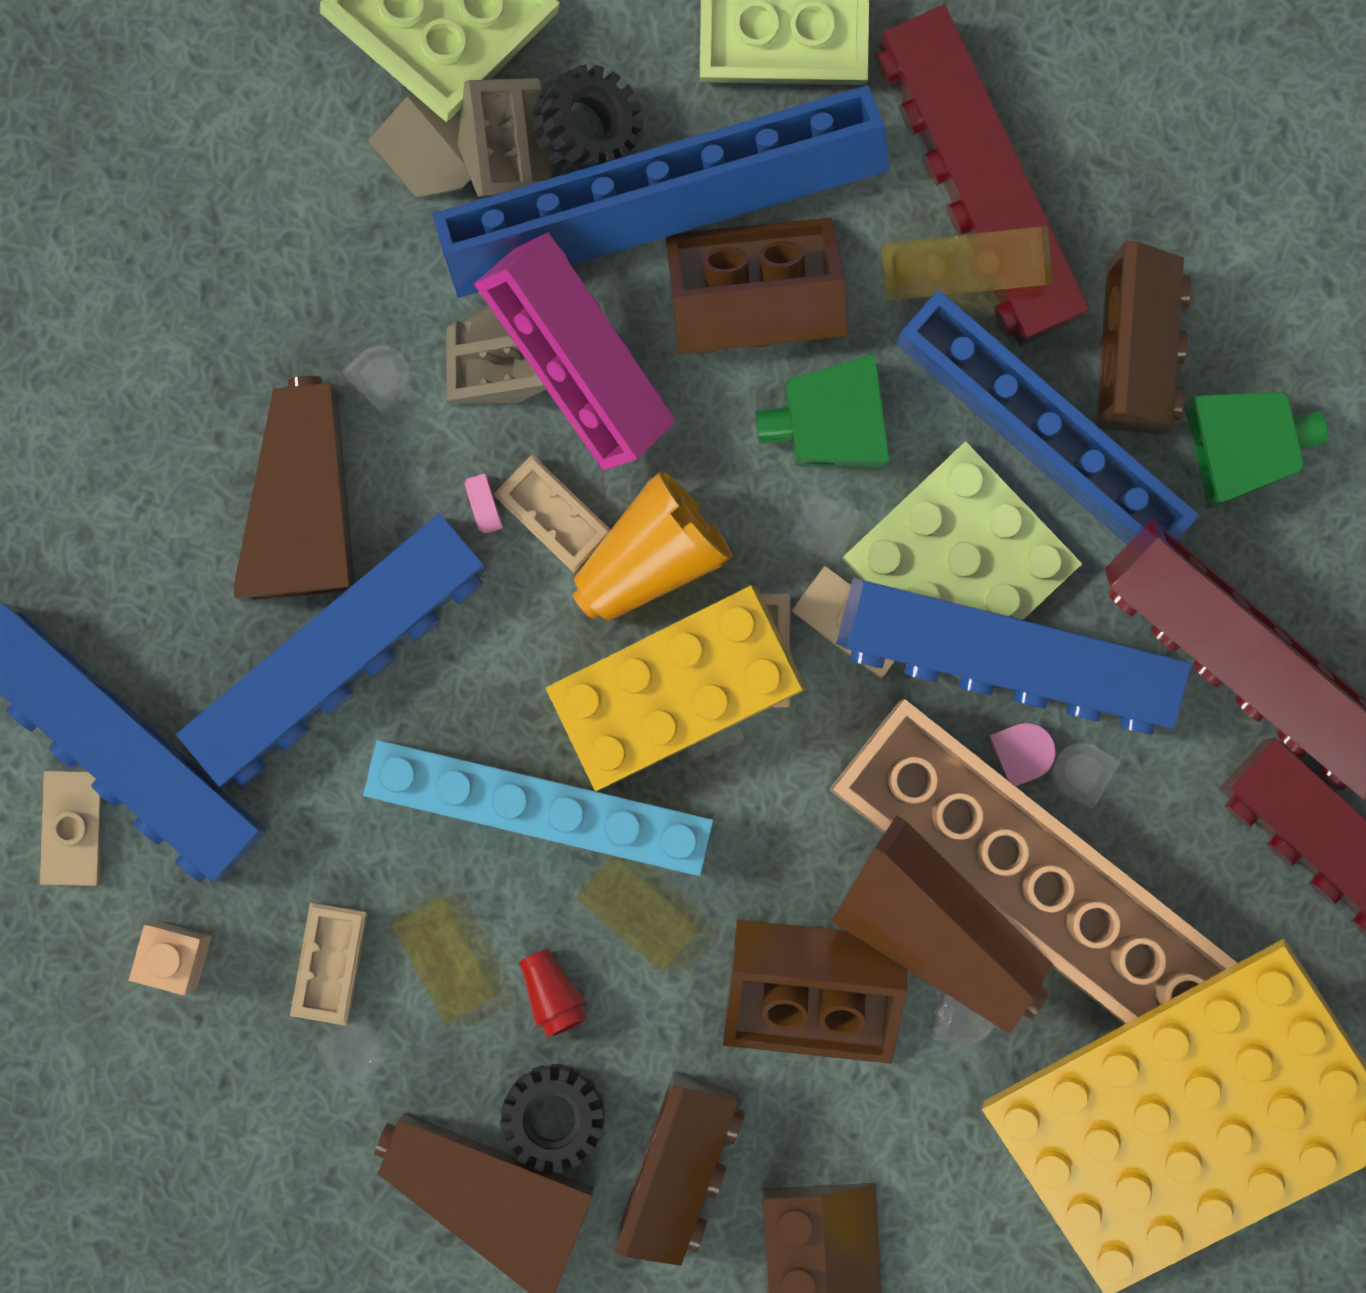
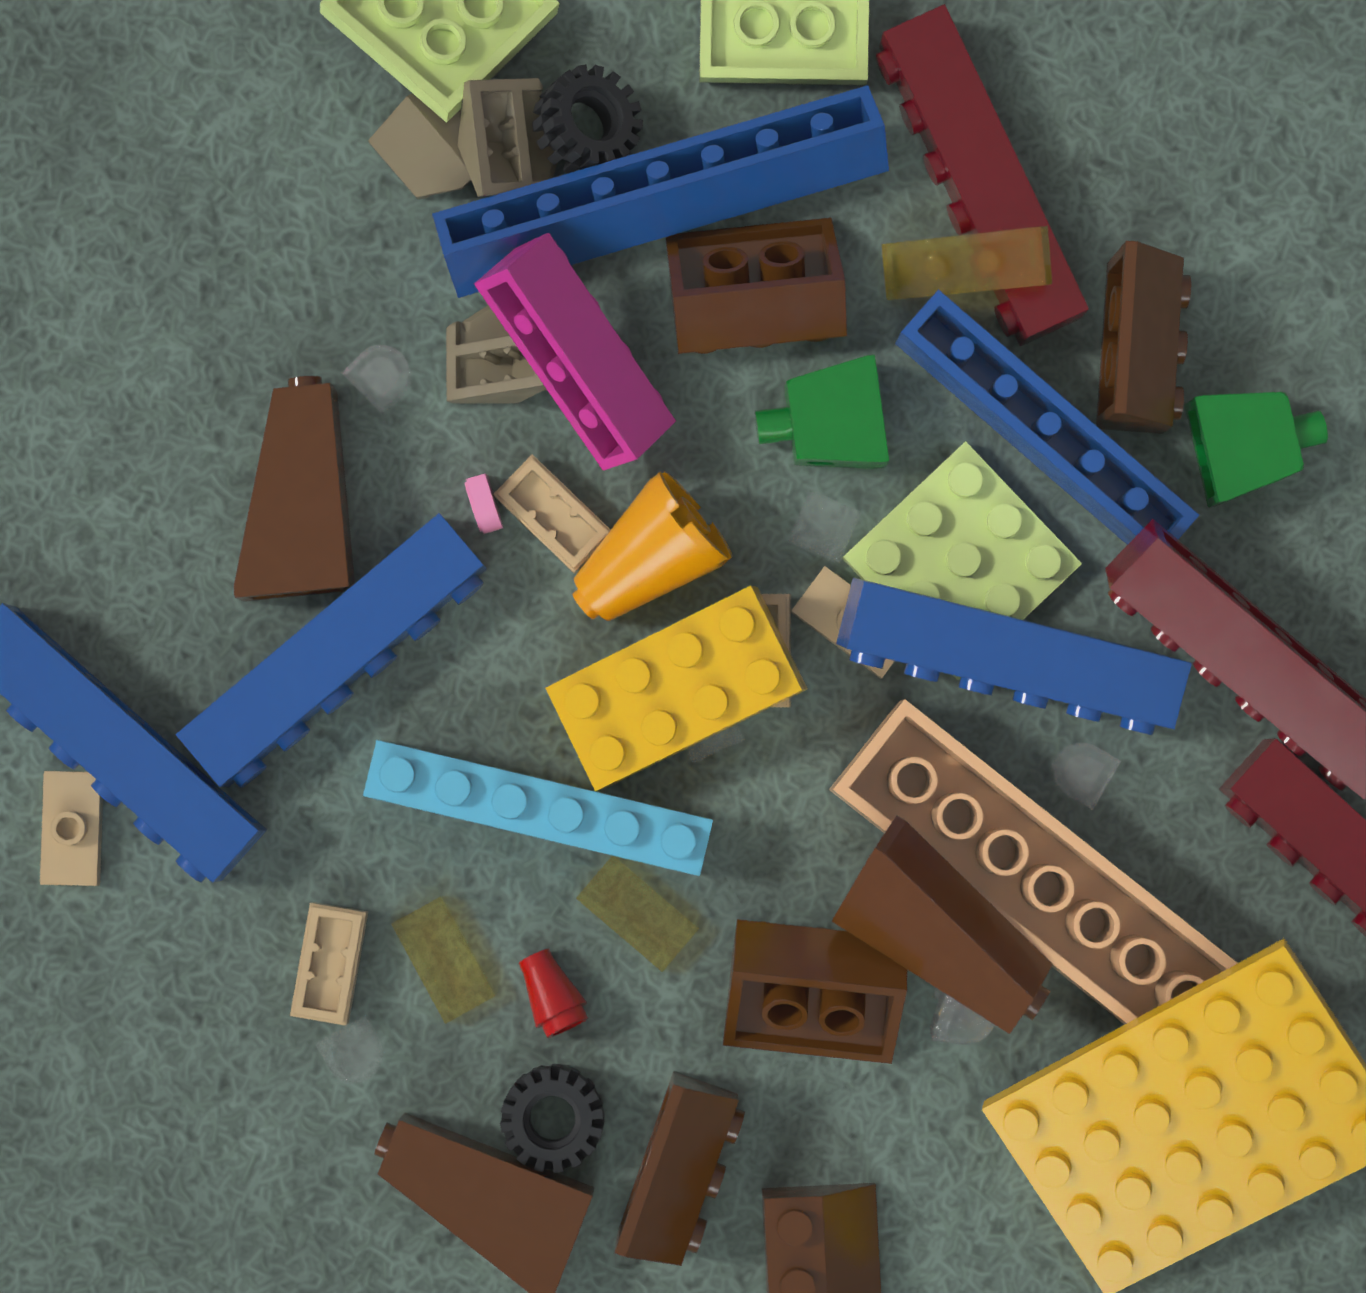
light nougat brick [129,921,212,996] -> none
bright pink tile [988,723,1055,787] -> none

